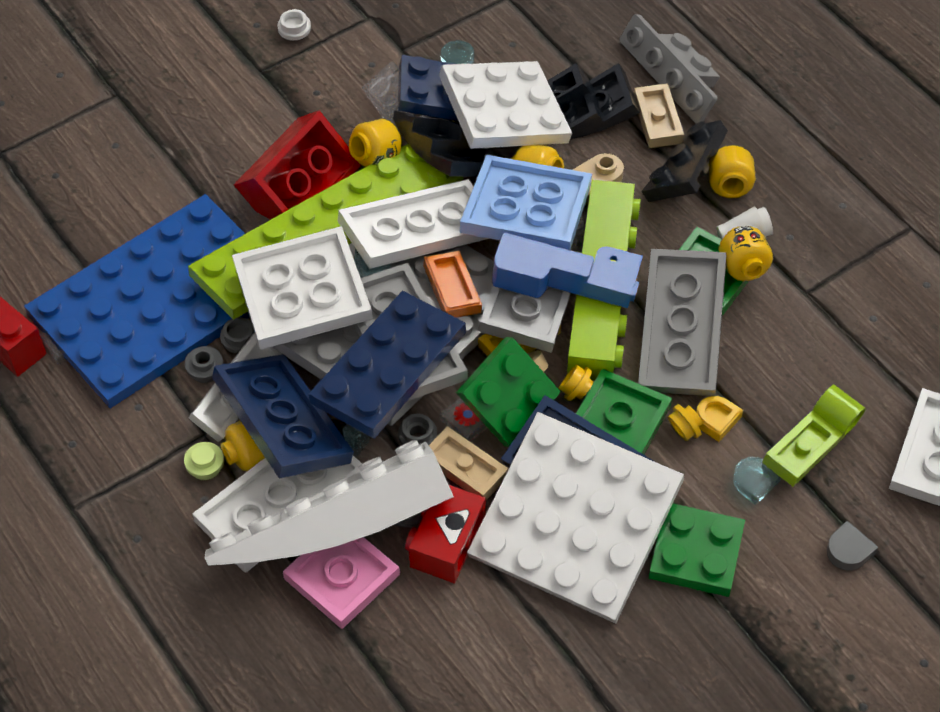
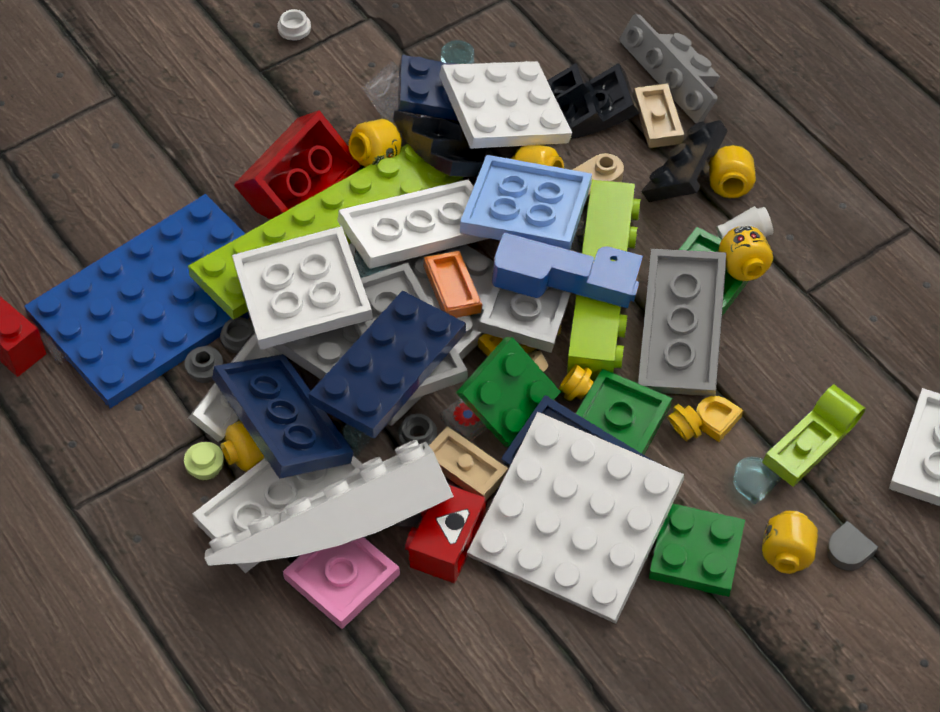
none -> yellow head [762,510,818,574]

